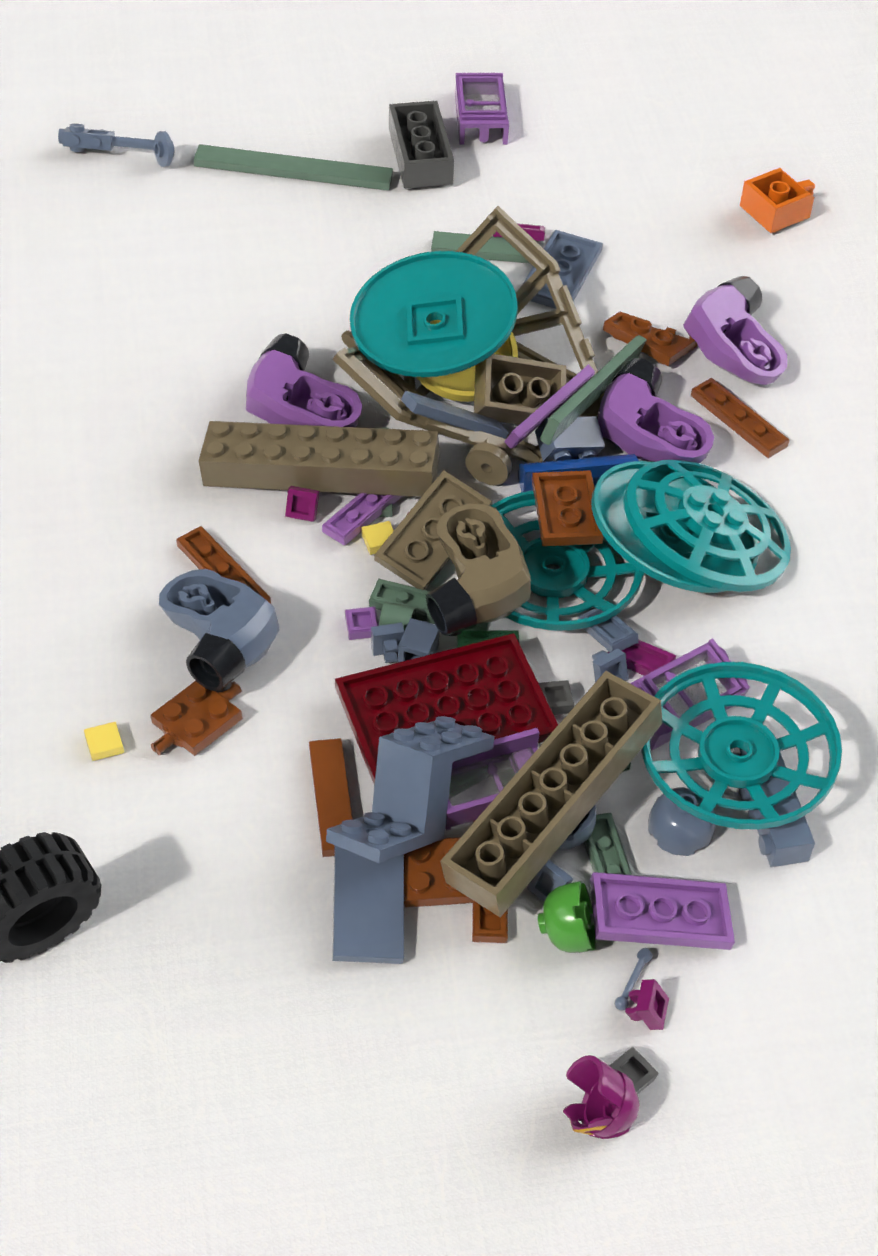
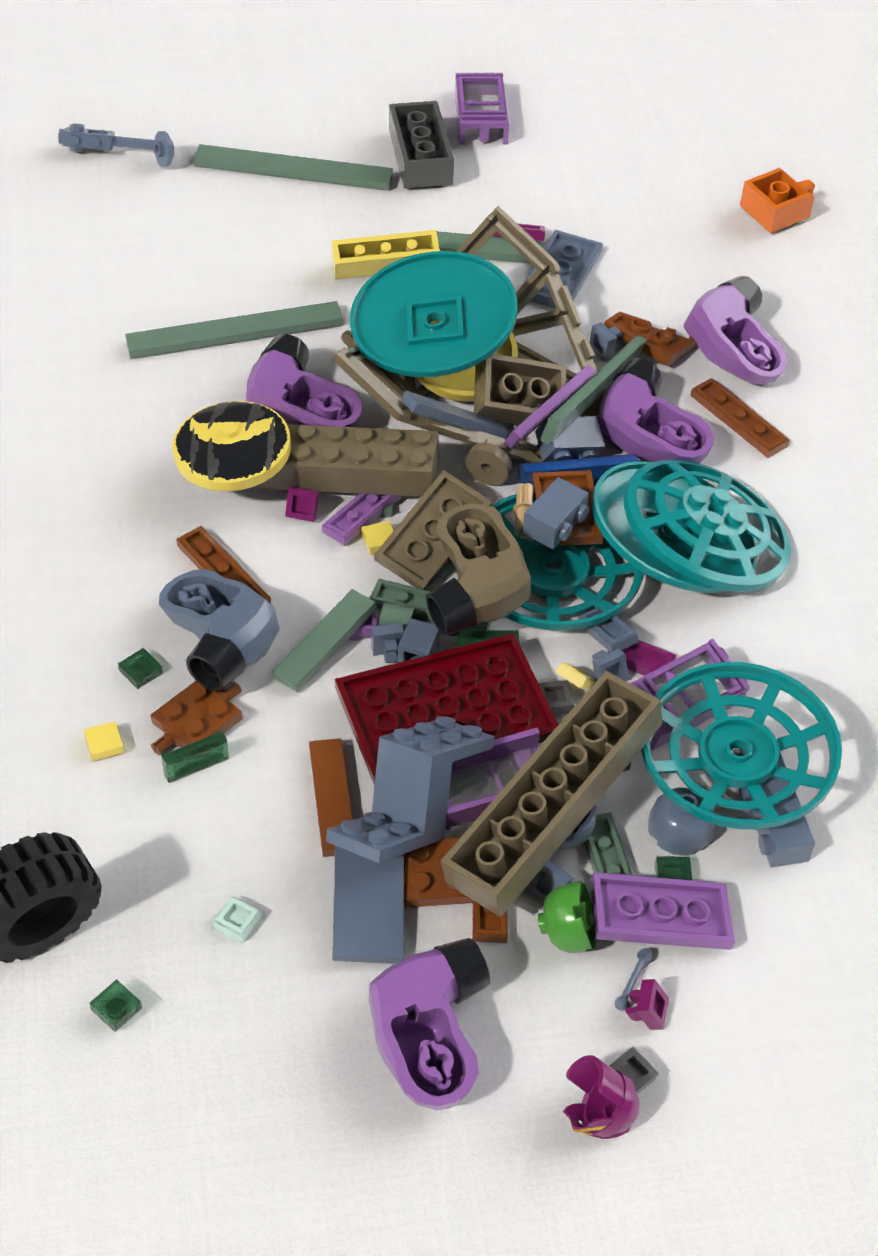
none -> clear green plate [89,979,142,1032]
none -> clear green tile [118,648,163,689]
none -> sand green tile [125,301,343,359]
none -> clear green tile [161,731,229,783]
none -> dish [172,401,291,491]
none -> light aqua tile [213,896,262,943]
none -> sand green tile [272,589,377,692]
none -> light yellow brick [332,230,440,279]
none -> medium lavender piece [368,938,490,1111]
none -> tan axle [513,483,534,539]
none -> sand blue brick [523,477,589,549]
none -> light yellow tile [555,662,596,690]
none -> sand blue tile [590,322,622,362]
none -> clear green tile [655,856,692,880]

